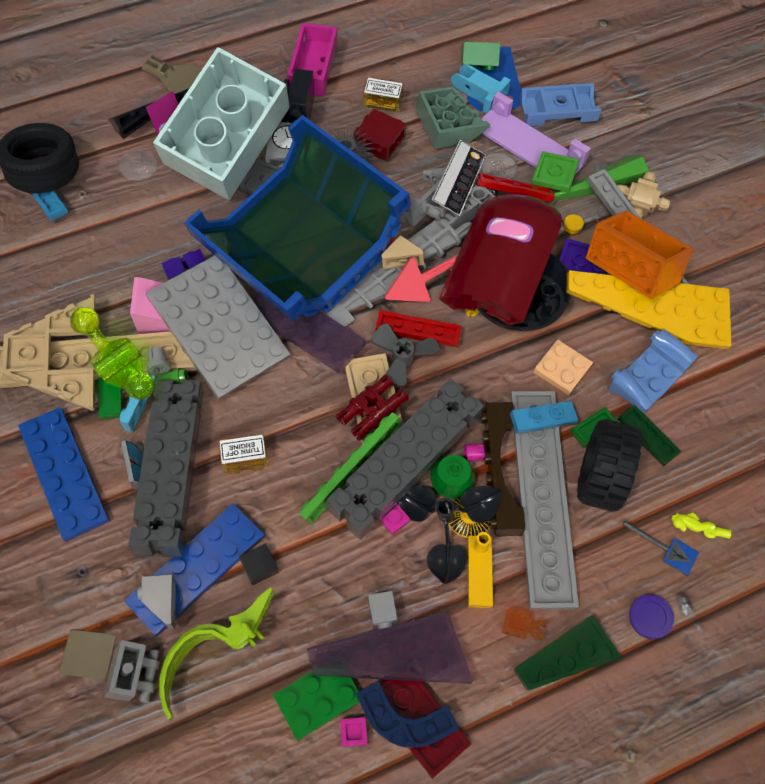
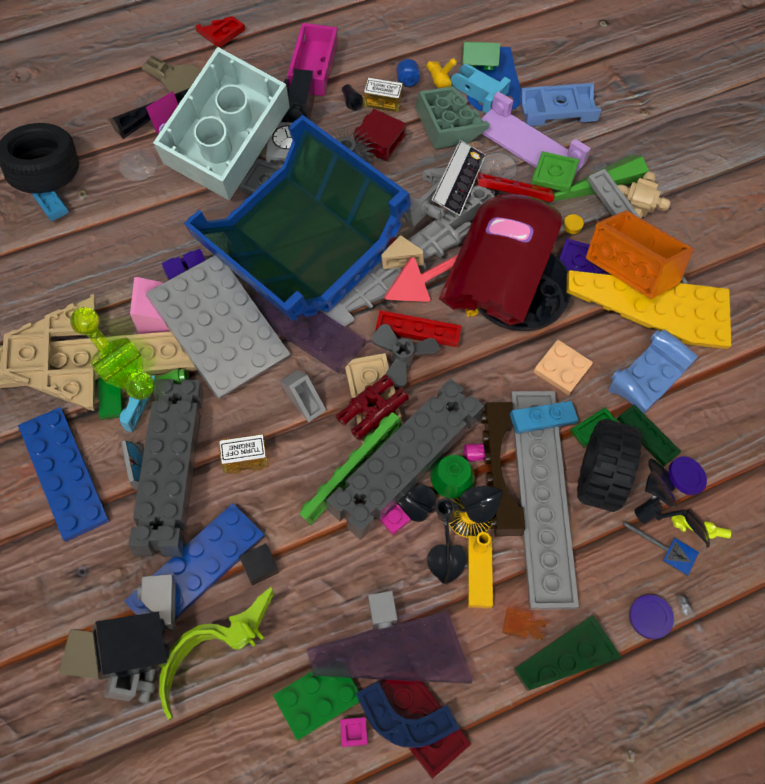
light grey bush [147,347,170,375] -> none
none -> black brick [92,611,169,680]
none -> red wing [195,16,245,48]
none -> light grey slope [280,370,326,422]
none -> black cone [342,84,363,110]
none -> blue head [396,59,421,87]
none -> yellow piece [426,58,457,89]
none -> black plant [634,458,710,548]
none -> dark purple piece [668,456,707,495]

